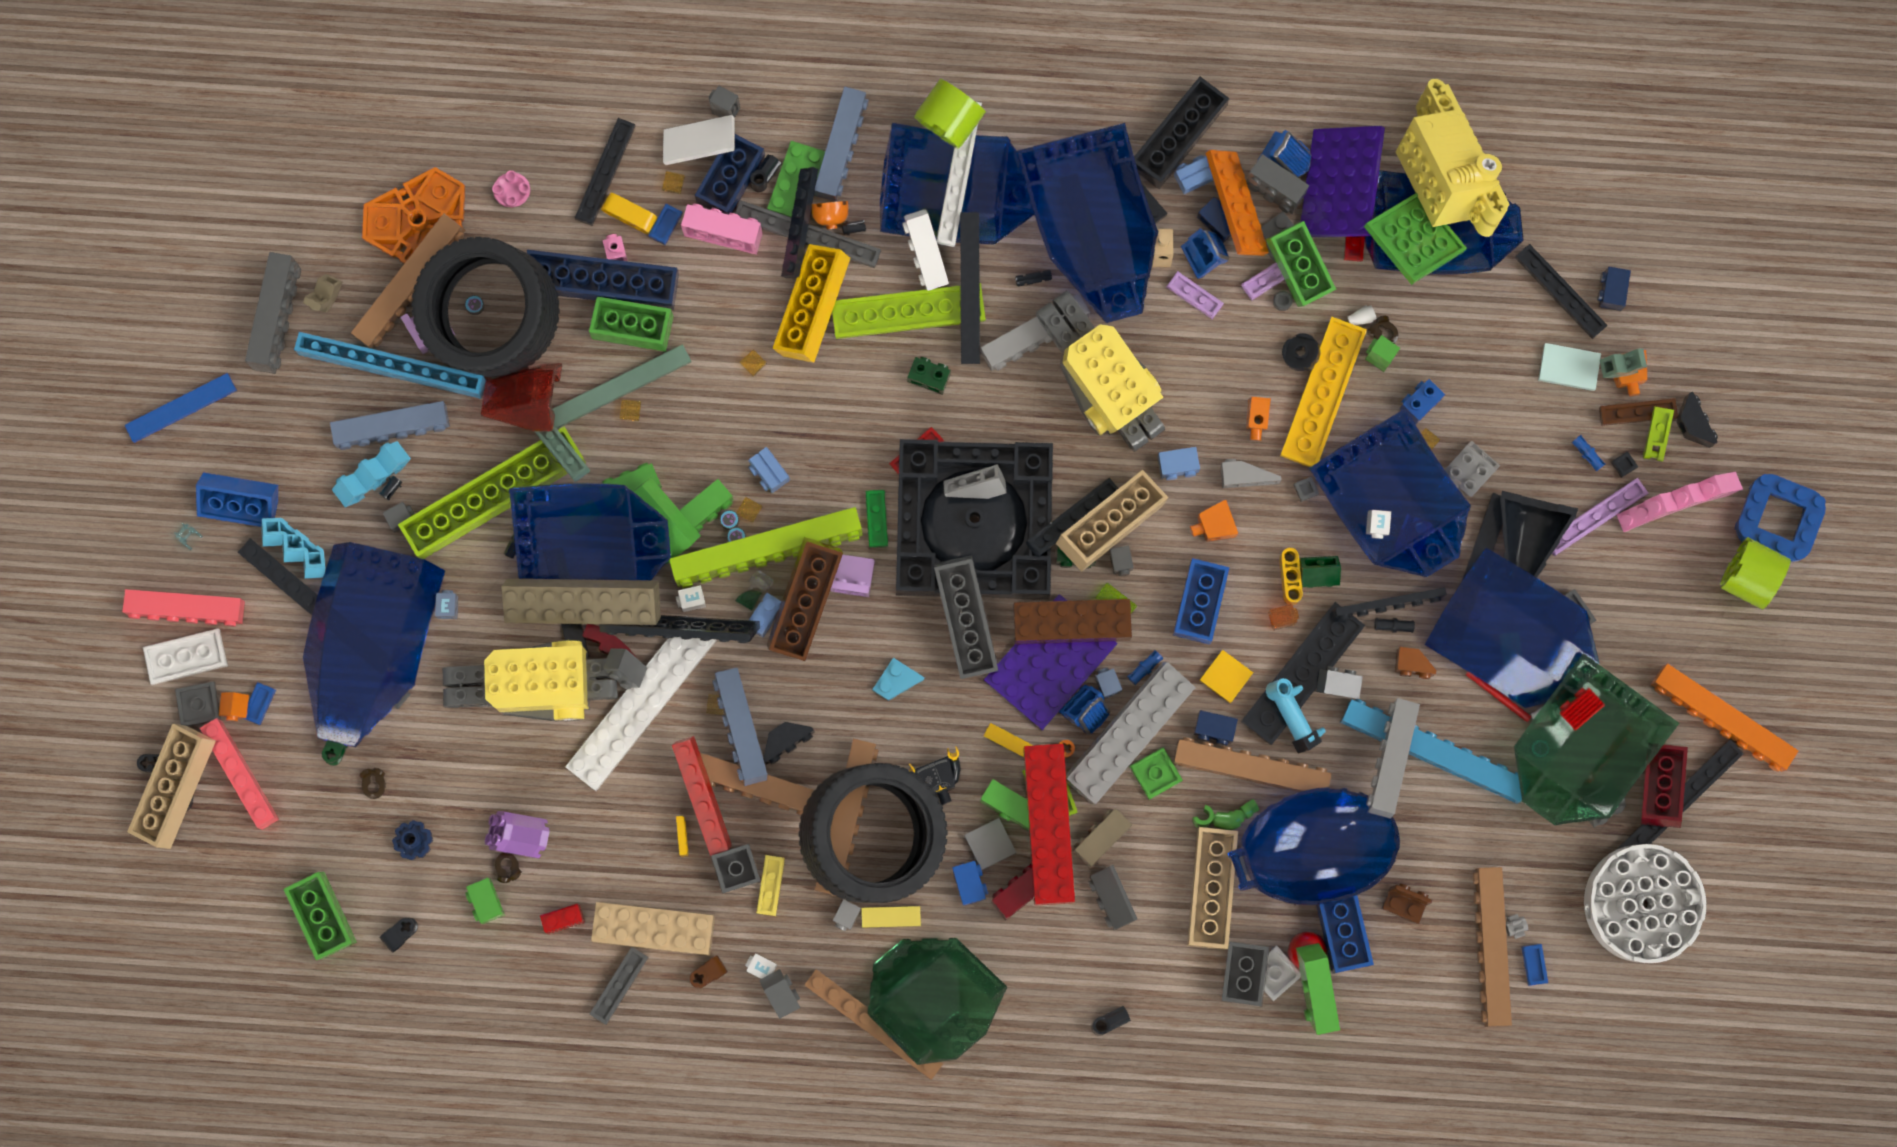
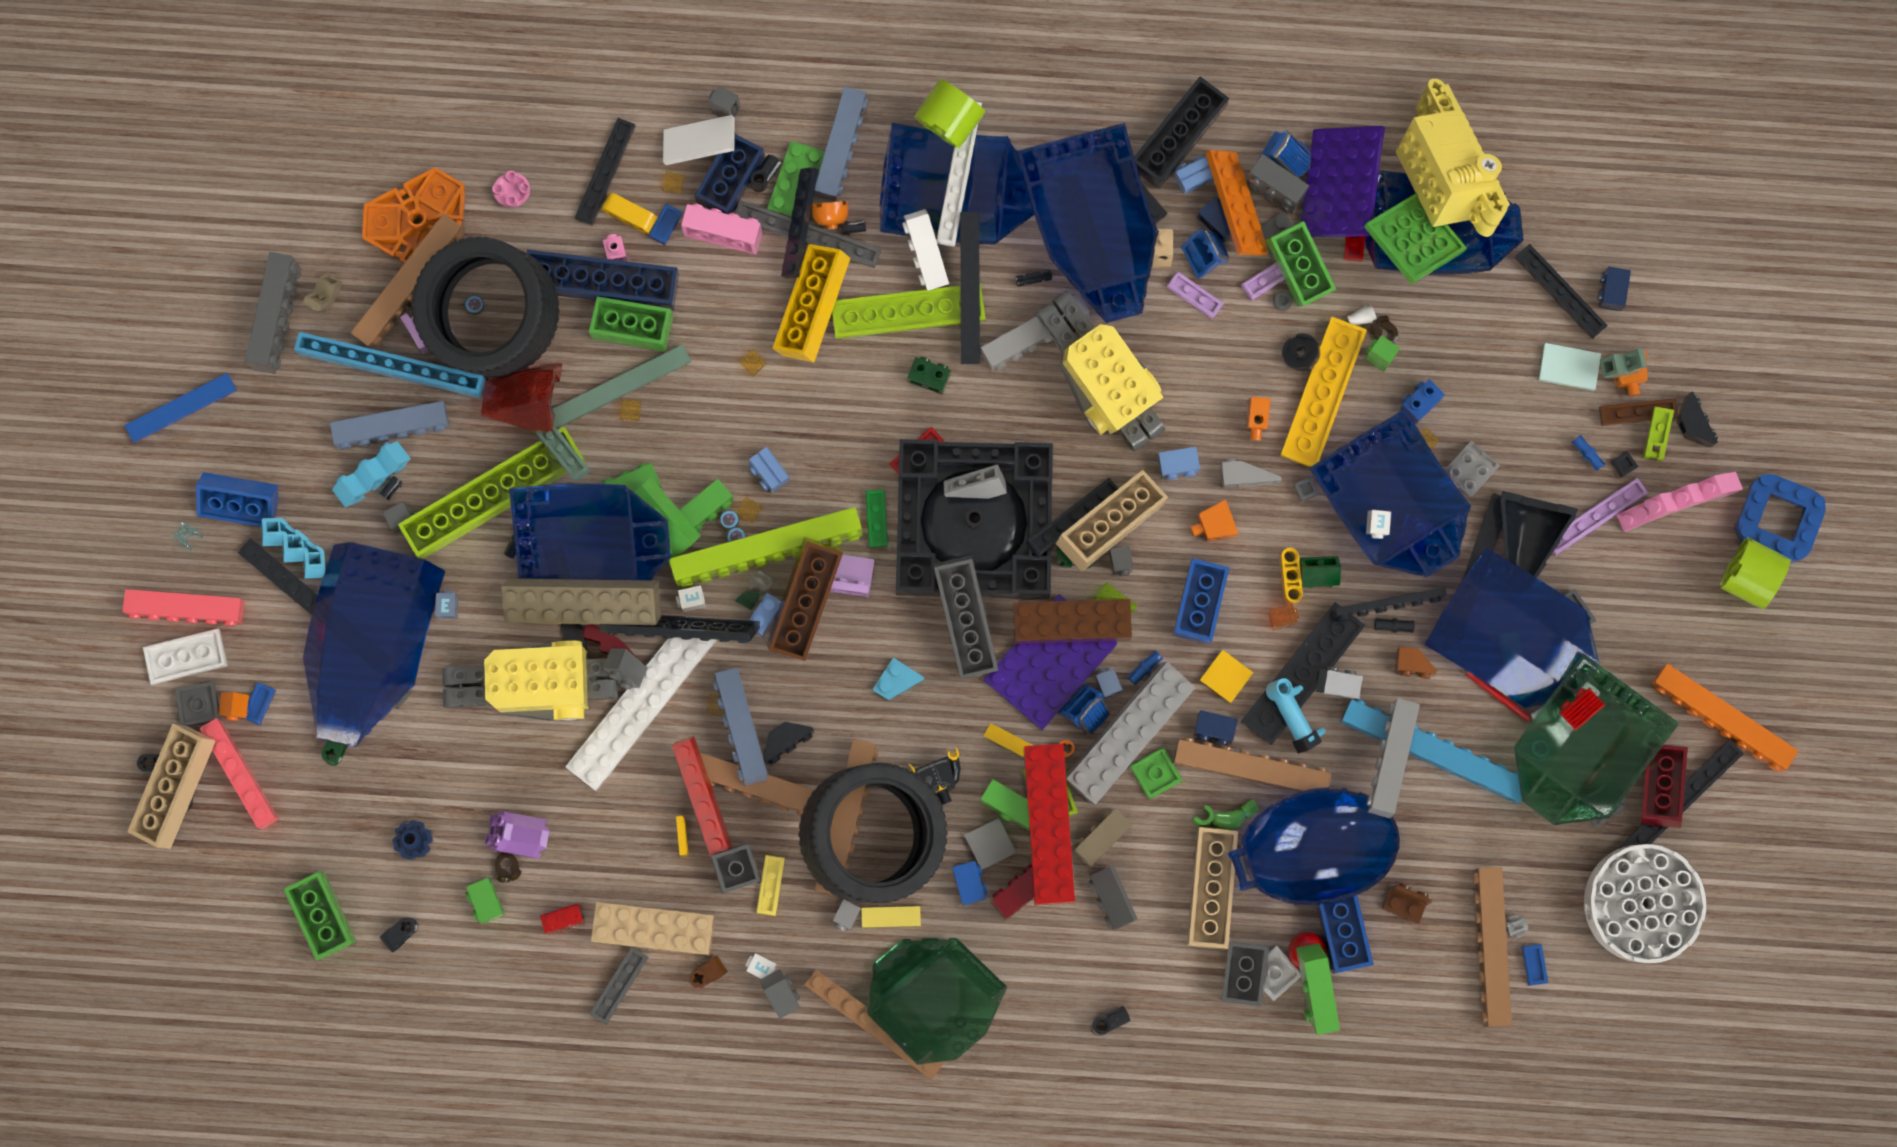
dark brown piece [359,768,386,799] -> none

